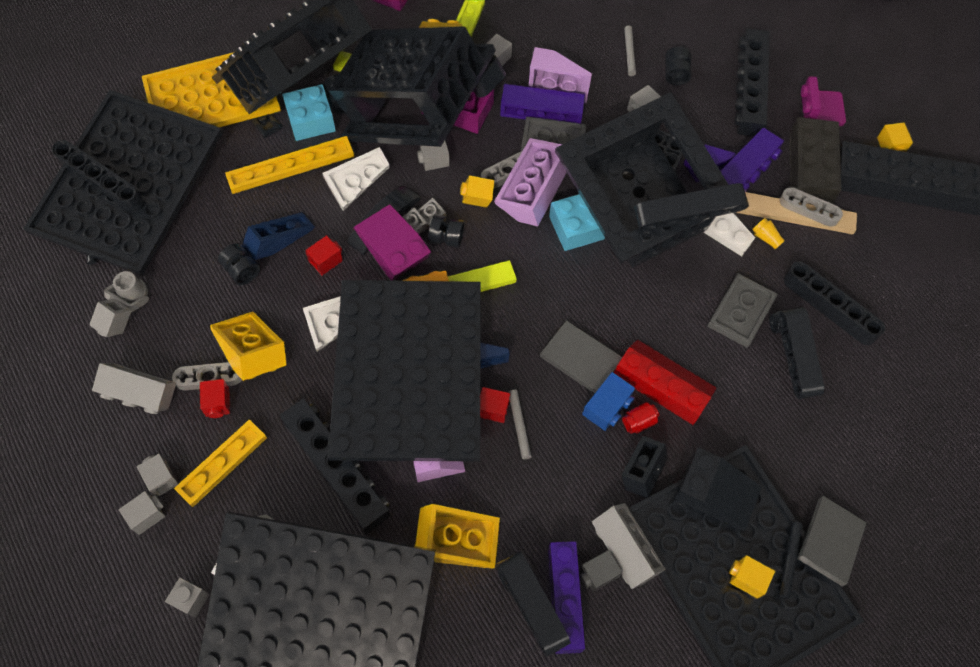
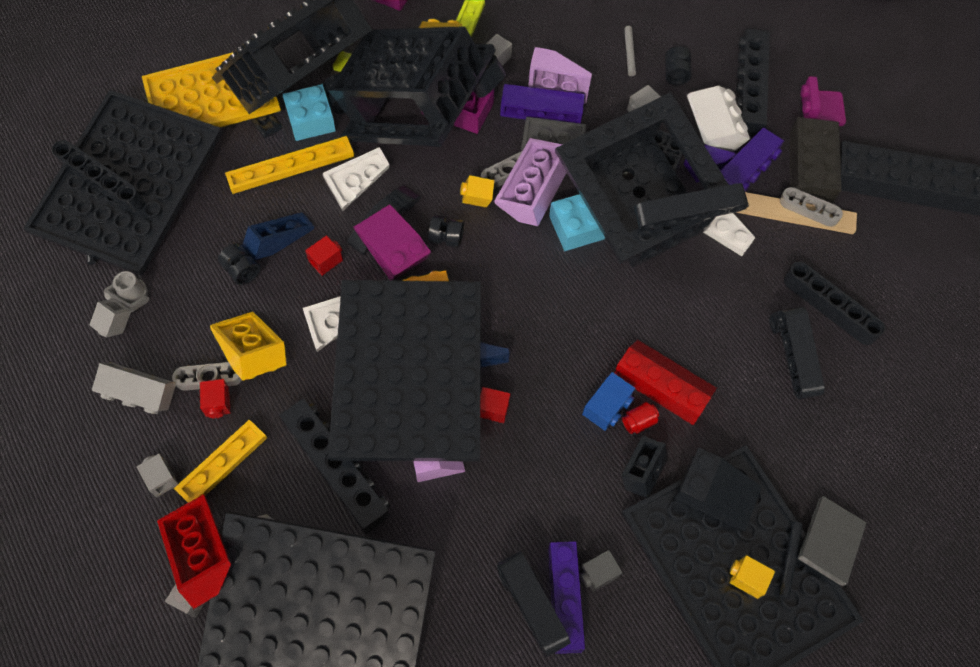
light grey brick [118,491,166,535] -> none
light grey slope [403,198,447,234] -> none
yellow slope [415,504,500,569] -> none
light grey brick [417,141,449,171] -> none
neon yellow tile [448,260,517,292] -> none
light grey bar [508,390,531,459] -> none
dark grey tile [540,321,622,393] -> none
light grey brick [592,503,666,589] -> none
dark grey tile [707,273,778,348] -> none
yellow cone [752,218,785,249] -> none
yellow brick [877,123,913,152] -> none
none -> red slope [157,494,231,609]
none -> white slope [687,86,750,152]

